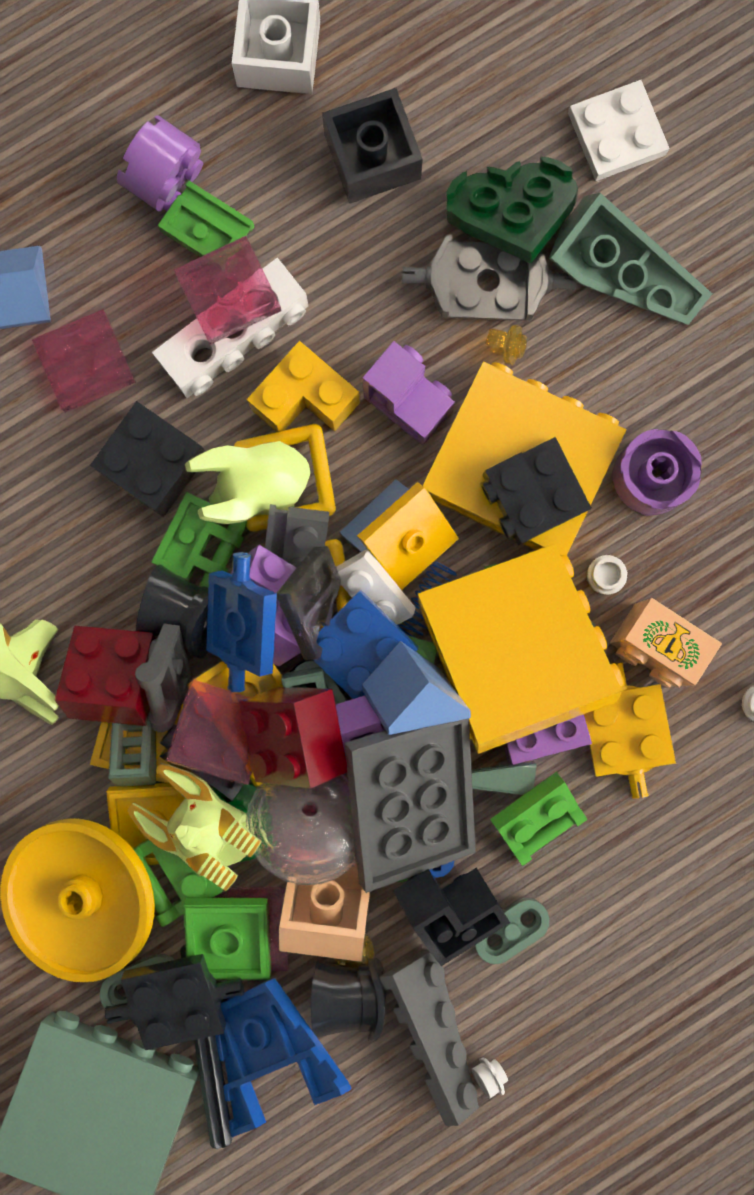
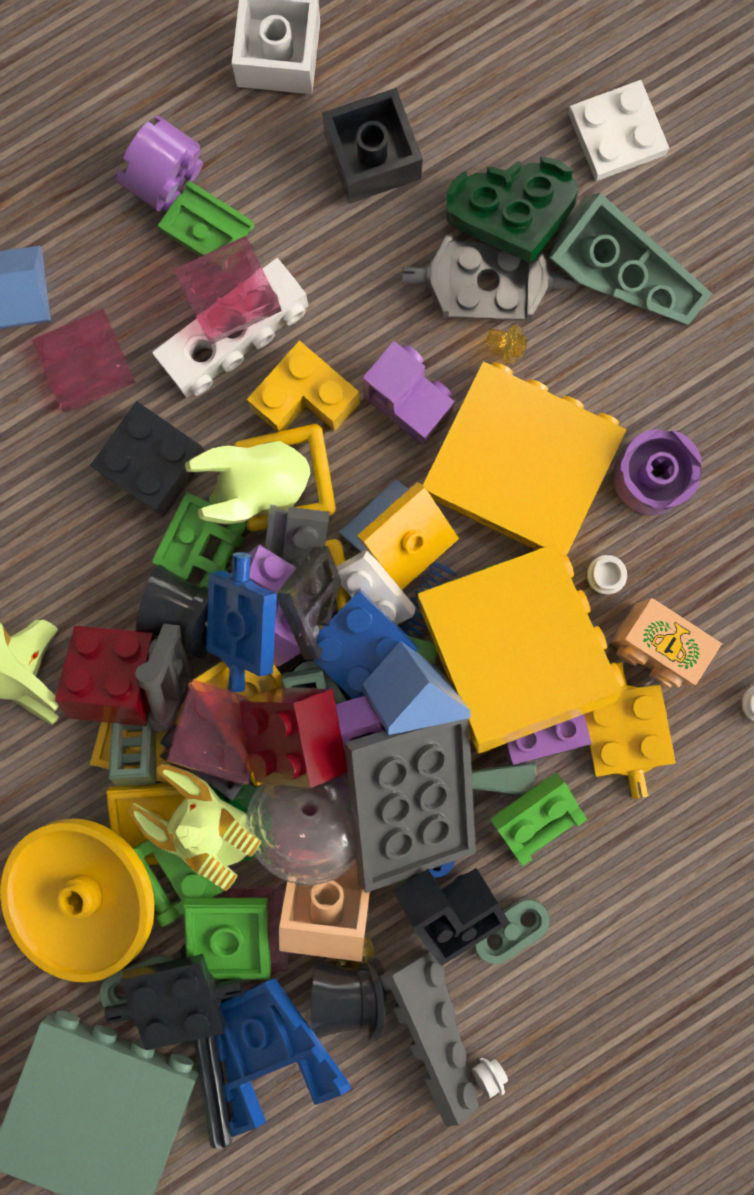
black plate [480,437,592,546] -> none

